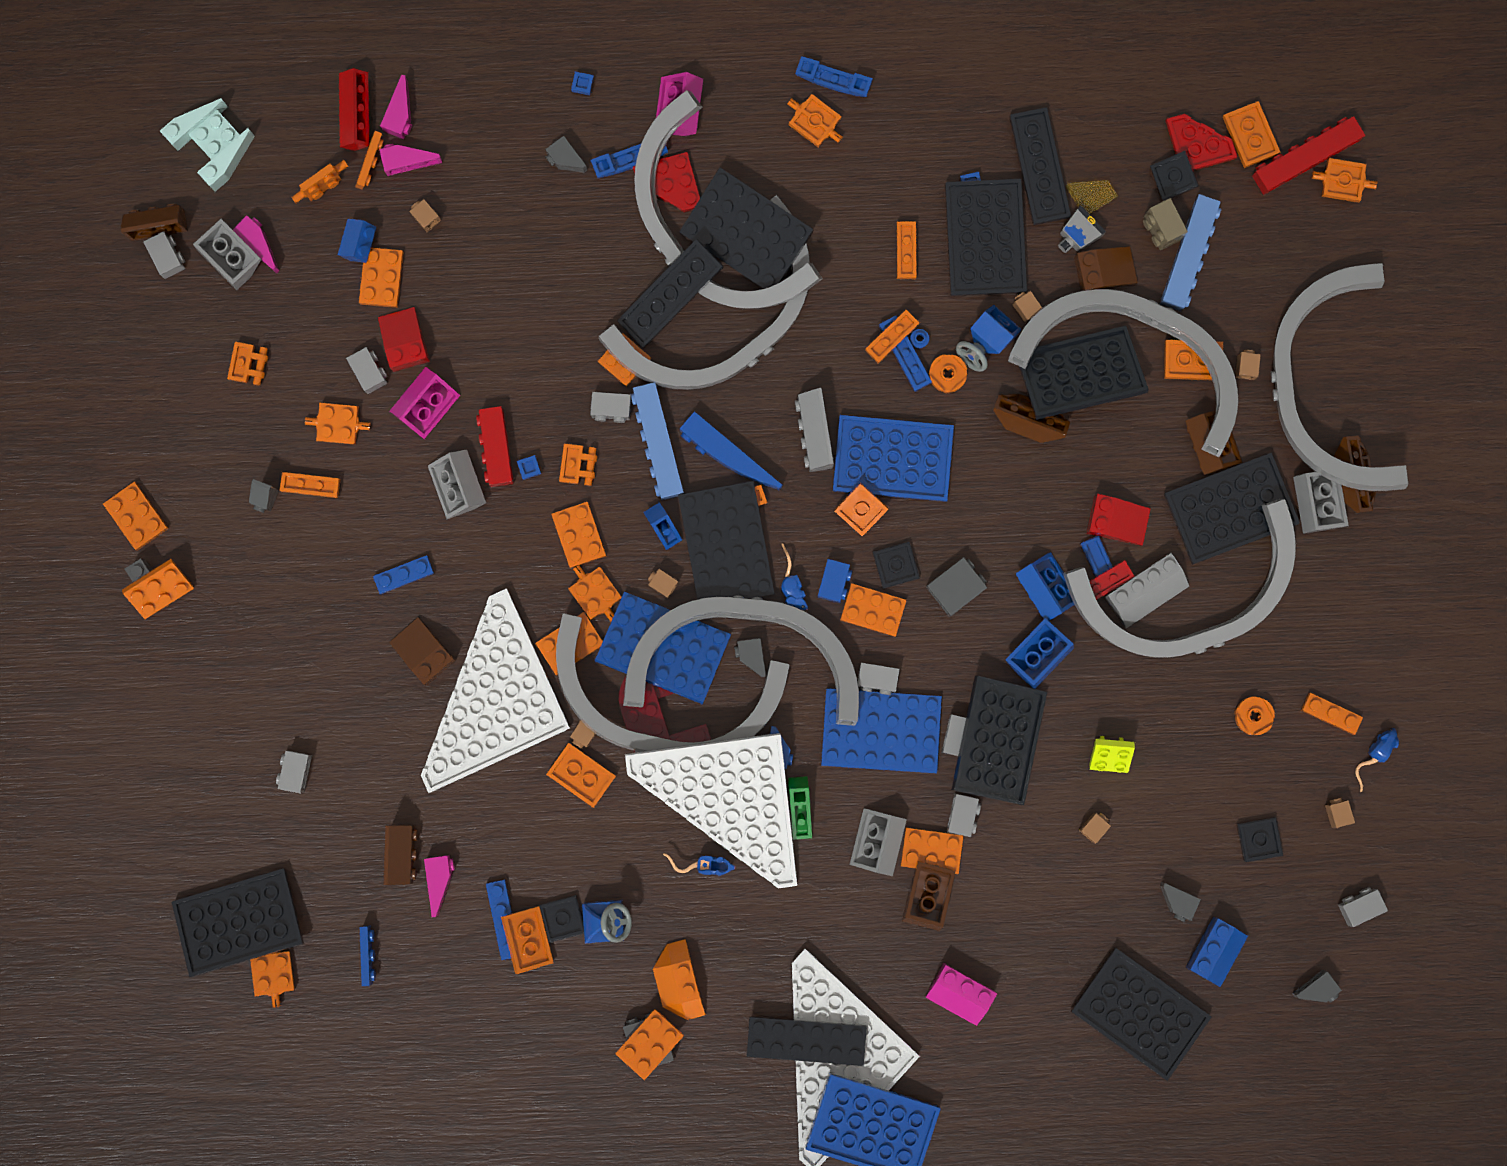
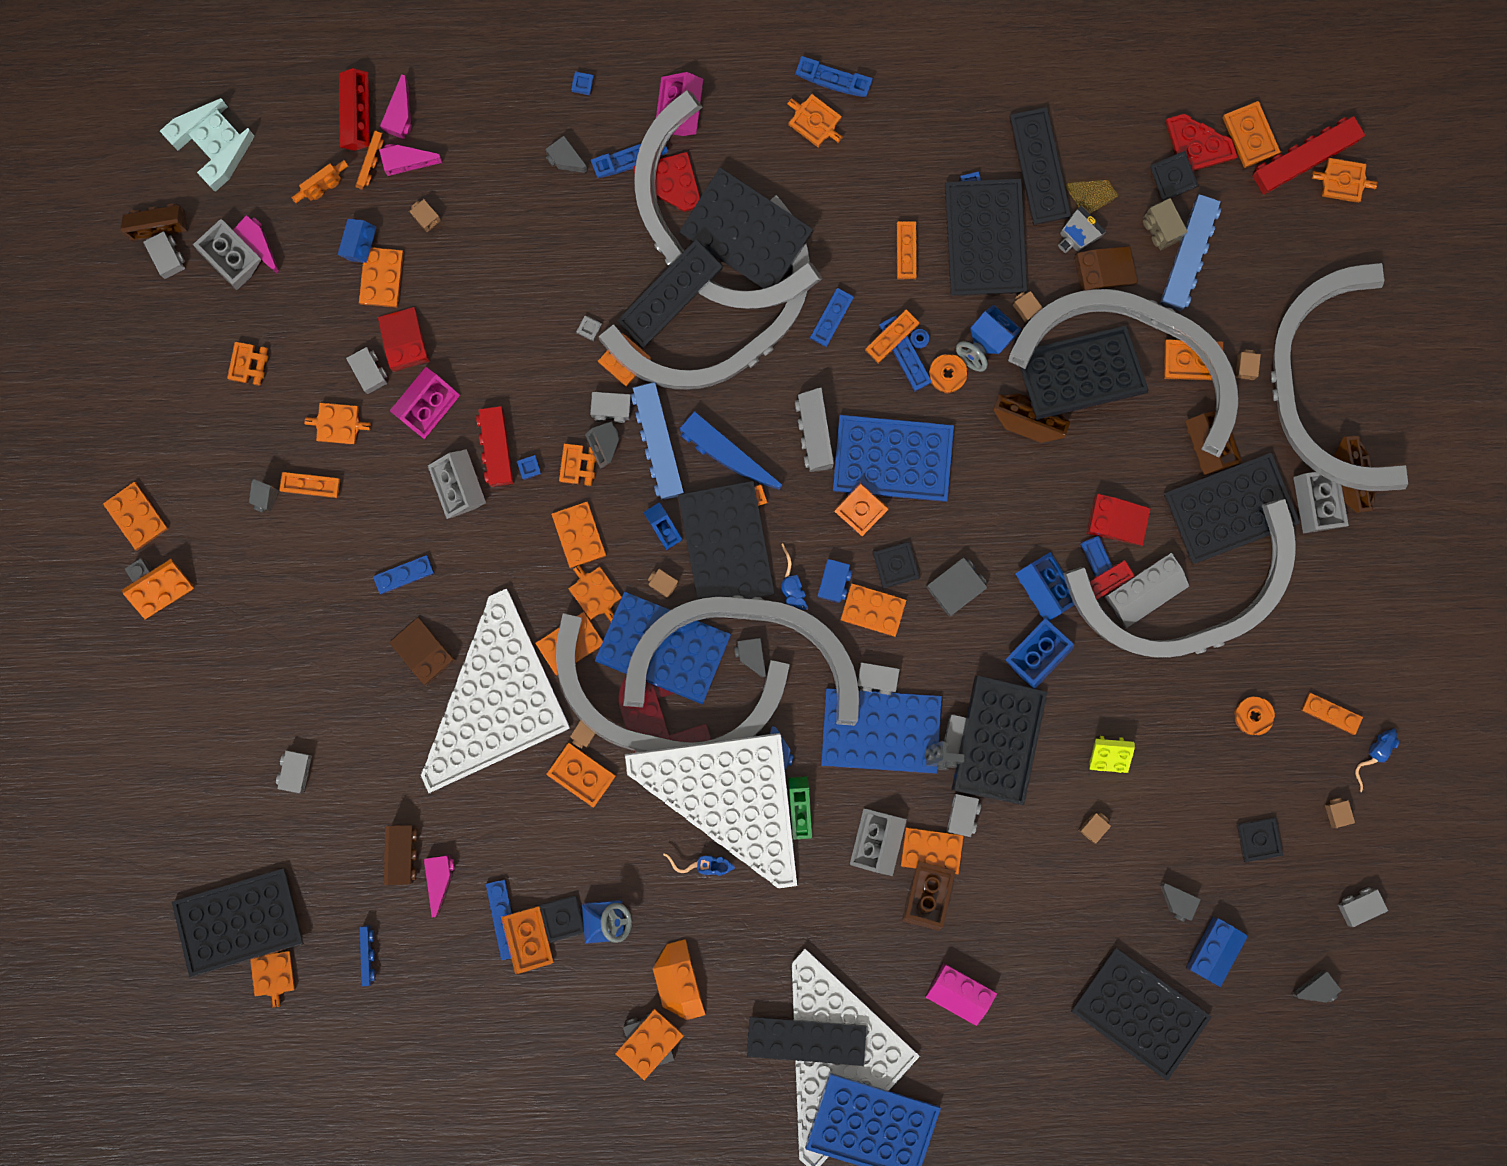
none -> light grey tile [576,315,602,341]
none -> dark grey slope [585,422,619,469]
none -> blue plate [810,288,854,348]
none -> dark grey bracket [925,741,964,770]

